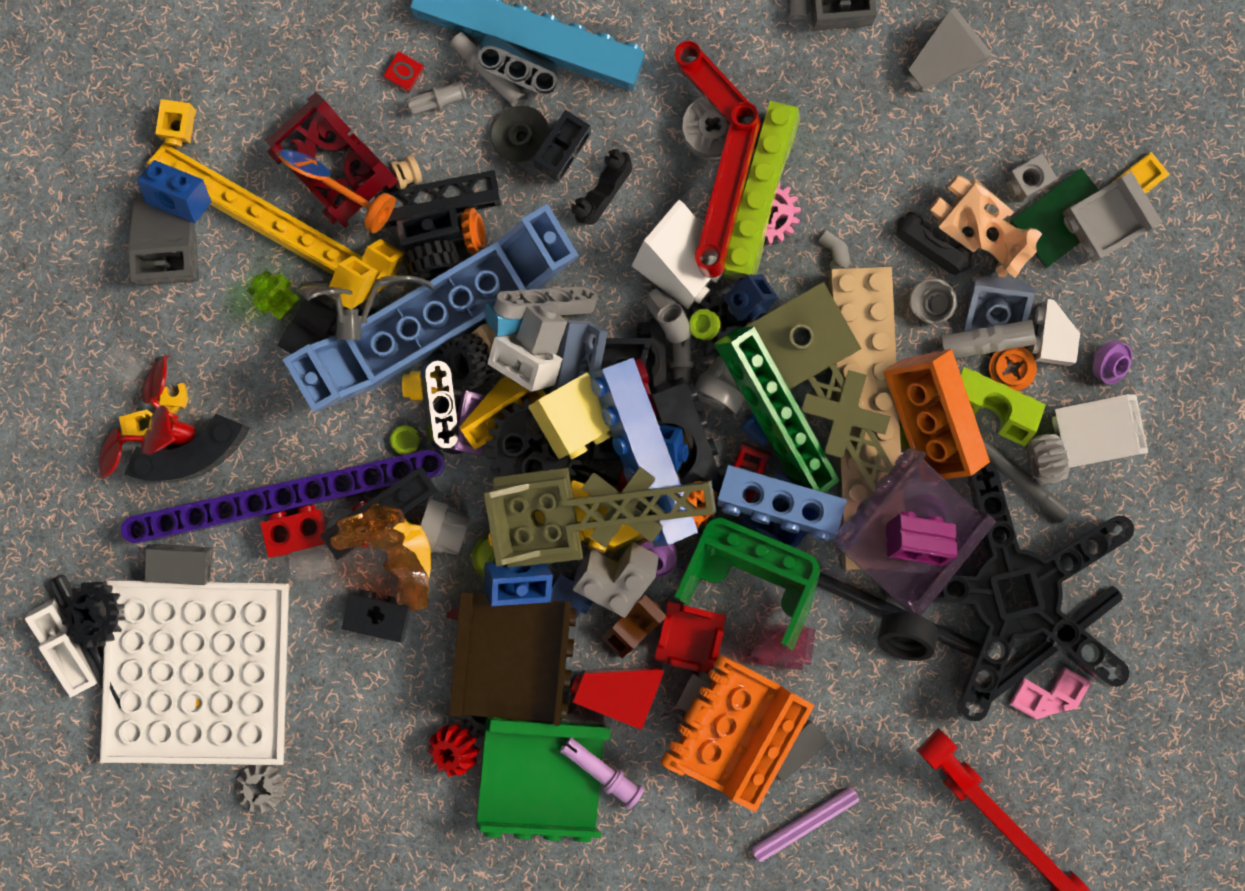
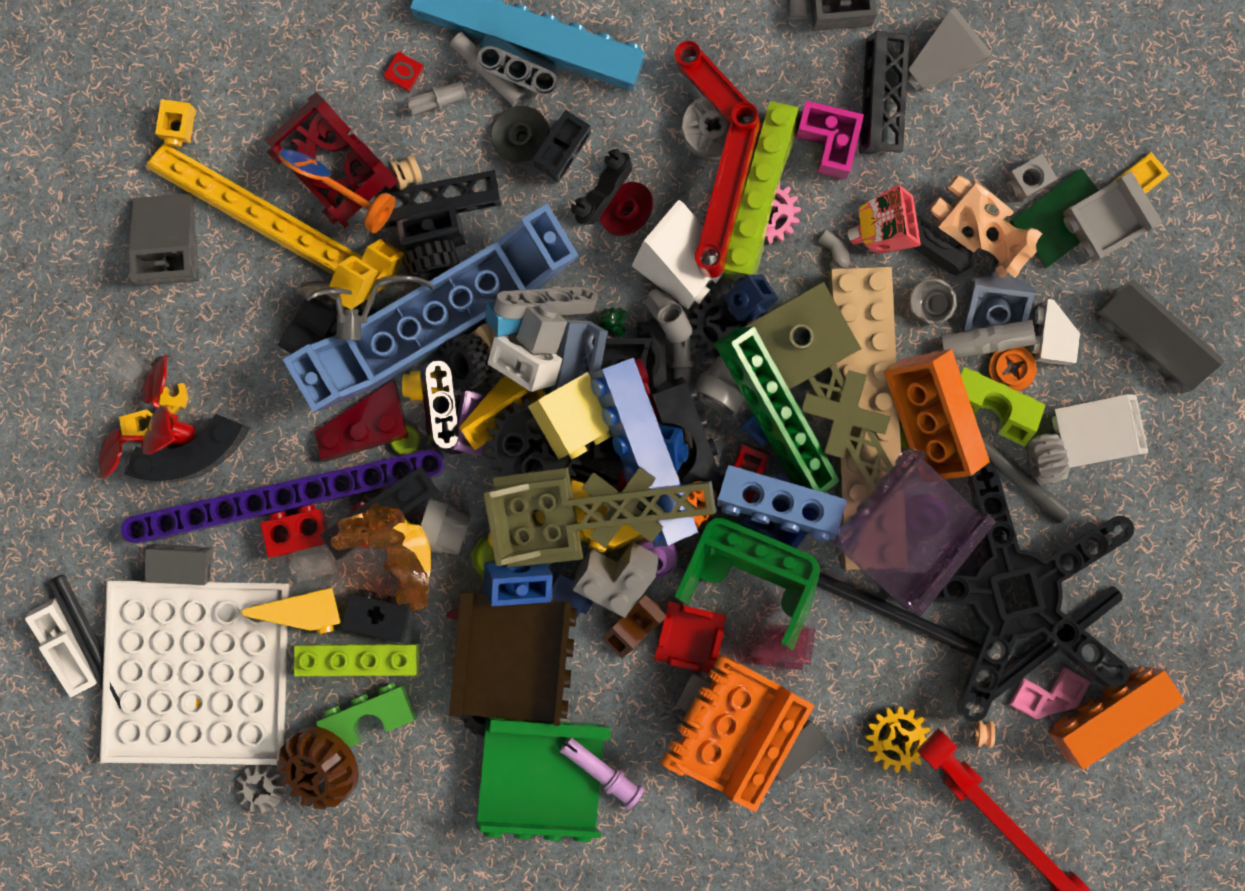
black gear [61,582,125,648] -> none
blue brick [137,160,212,223] -> none
clear neon green brick [246,269,299,320] -> none
red gear [427,723,480,777] -> none
orange gear [461,208,486,255] -> none
red slope [570,666,664,730] -> none
lime tile [689,309,721,340] -> none
lavender axle [752,787,859,862] -> none
black tyre [877,612,938,661] -> none
magenta brick [886,511,957,566] -> none
medium lavender plate [1093,340,1133,385] -> none
none -> yellow slope [241,587,340,634]
none -> reddish brown gear [277,726,359,810]
none -> lime brick [294,643,420,676]
none -> dark red wing [315,380,409,462]
none -> bright green arch [316,682,417,748]
none -> dark green plant [597,307,627,338]
none -> dark red dish [600,182,654,236]
none -> dark pink brick [795,101,864,180]
none -> torso [848,185,921,254]
none -> black fence [859,30,910,154]
none -> yellow gear [864,706,931,773]
none -> light nougat bush [975,720,995,748]
none -> orange brick [1049,666,1185,770]
none -> dark grey slope [1094,280,1225,393]

